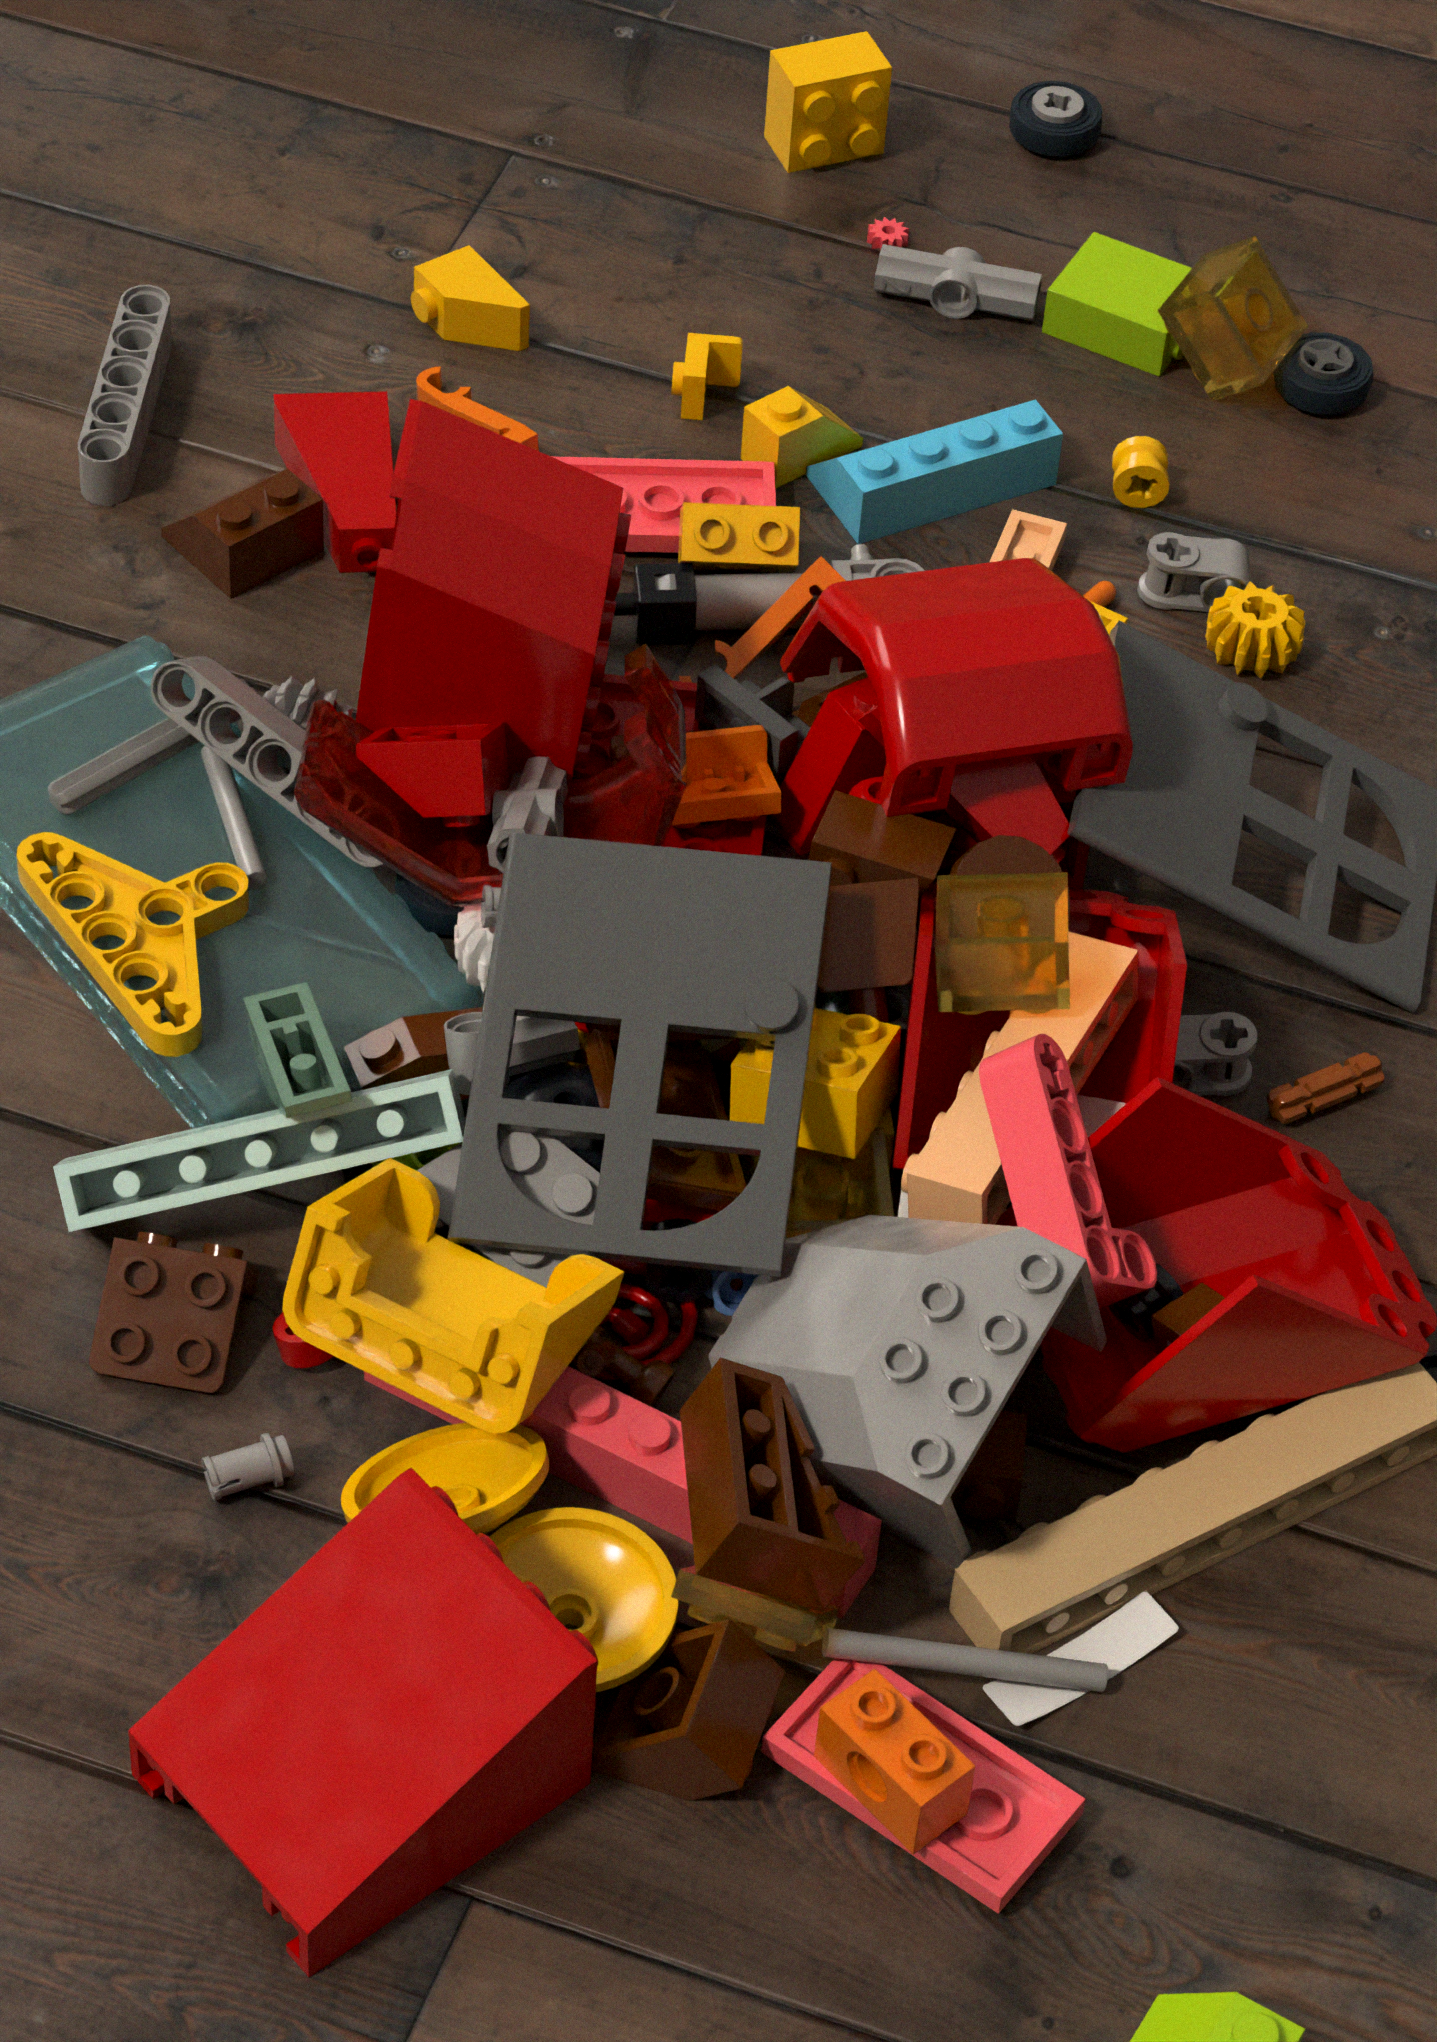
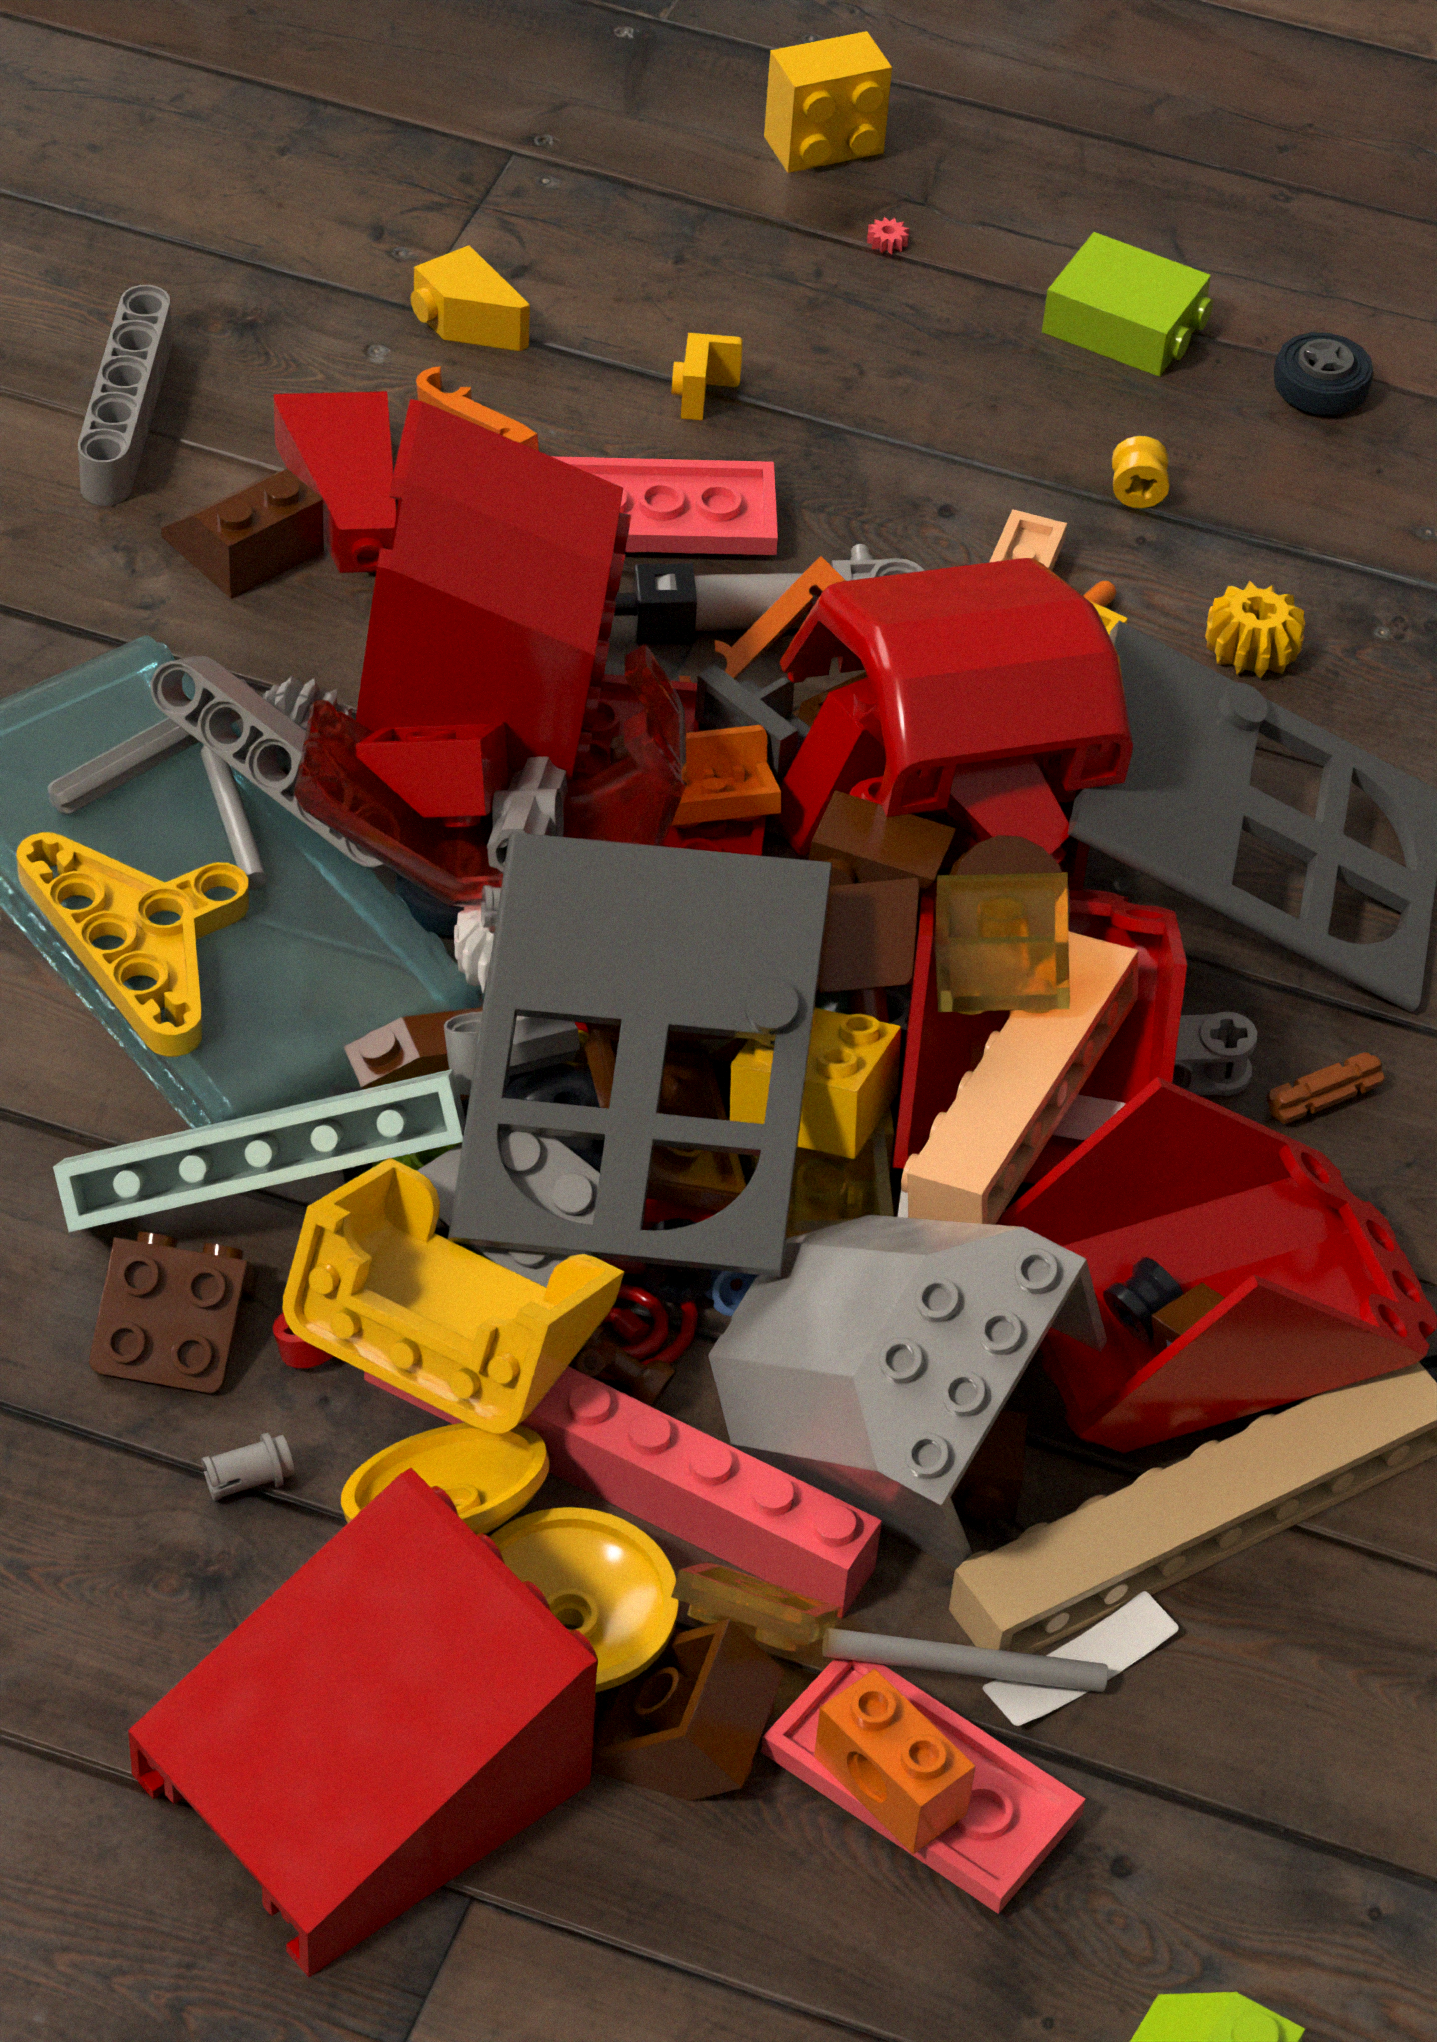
sand green slope [243,982,352,1118] -> none
yellow brick [678,502,800,573] -> none
reddish brown wedge [680,1358,866,1612] -> none
yellow slope [740,386,863,489] -> none
medium azure slope [806,399,1063,544] -> none
light grey piece [874,244,1043,322] -> none
coral beam [979,1034,1157,1309] -> none
black wheel [1009,81,1102,157] -> none
light grey piece [1137,532,1251,612] -> none
clear yellow brick [1157,236,1308,401] -> none

